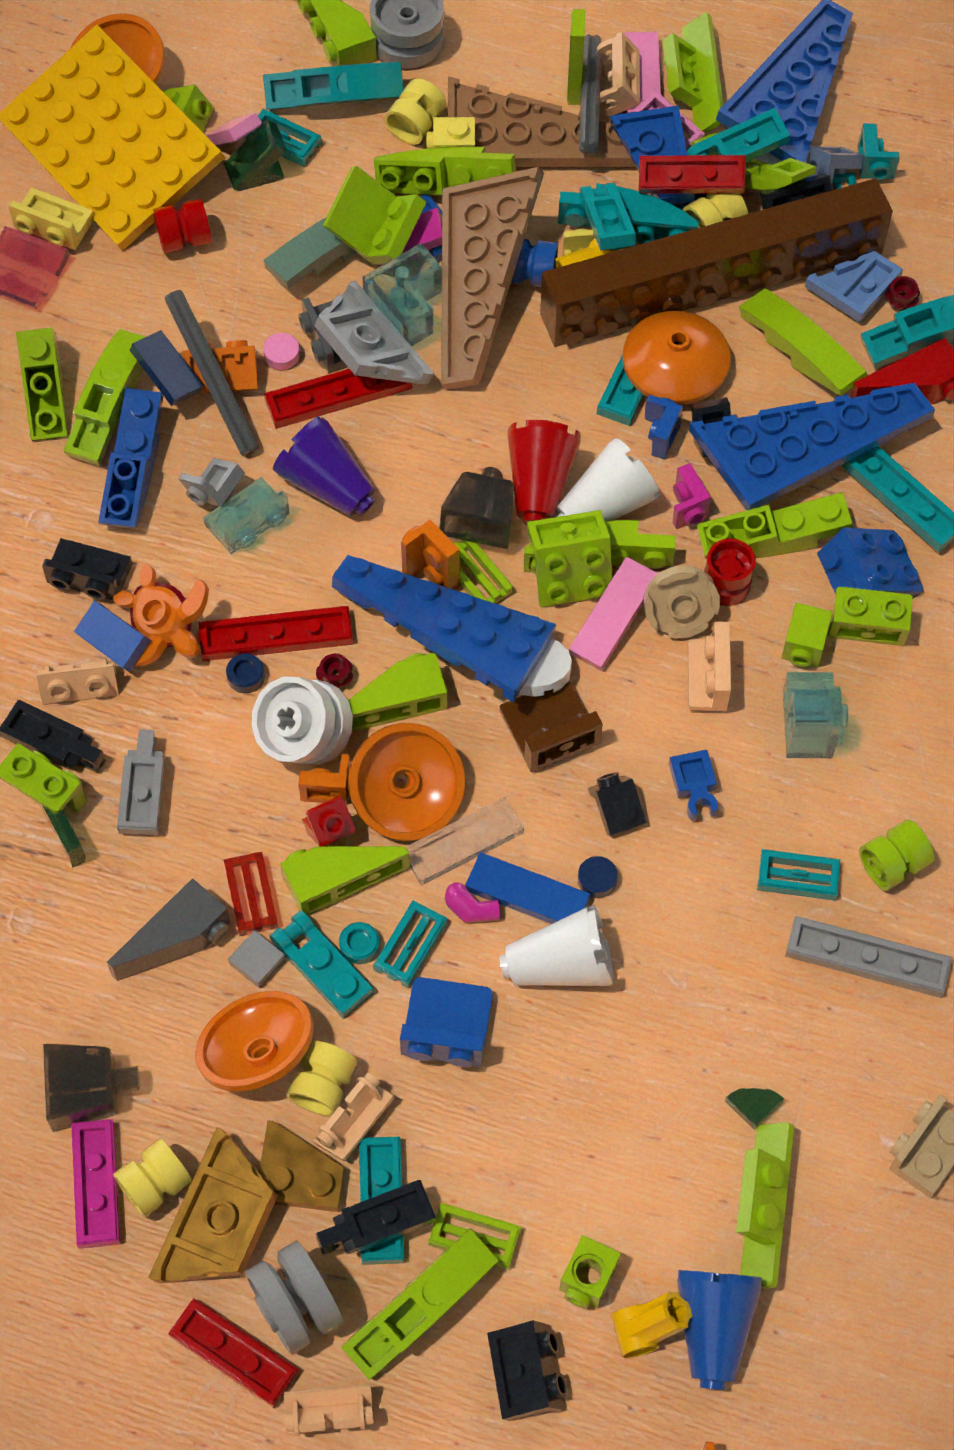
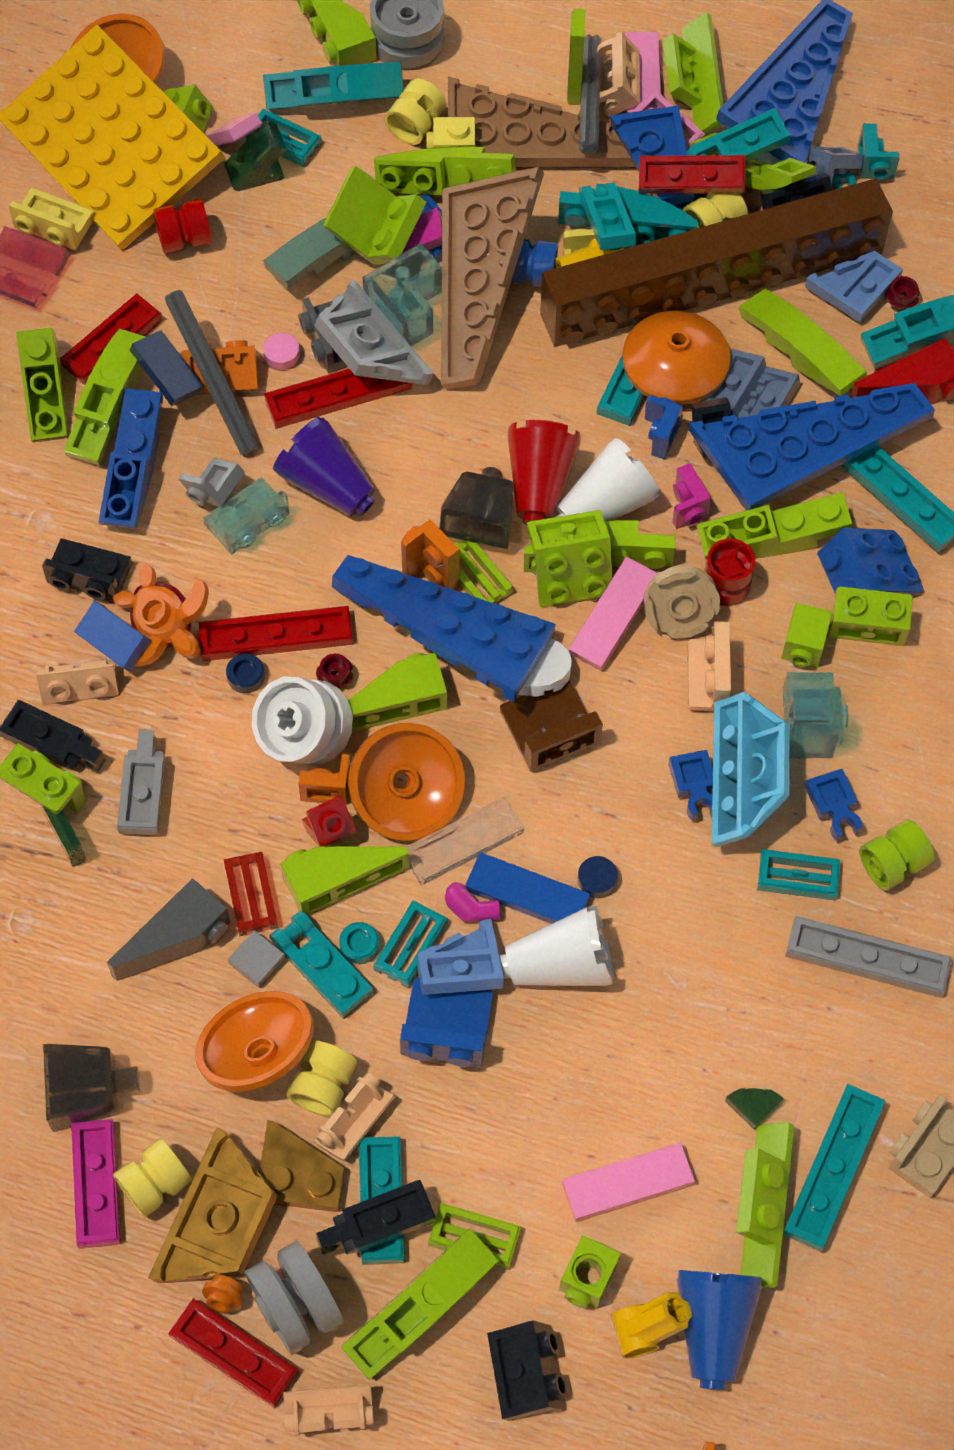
black bracket [588,772,647,836] -> none
none -> red tile [59,293,163,385]
none -> orange plate [202,1275,244,1313]
none -> medium blue wing [417,919,504,995]
none -> bright pink tile [562,1143,695,1222]
none -> sand blue slope [701,349,801,418]
none -> medium azure wedge [712,692,790,847]
none -> teal plate [783,1083,886,1252]
none -> blue plate [804,769,862,841]

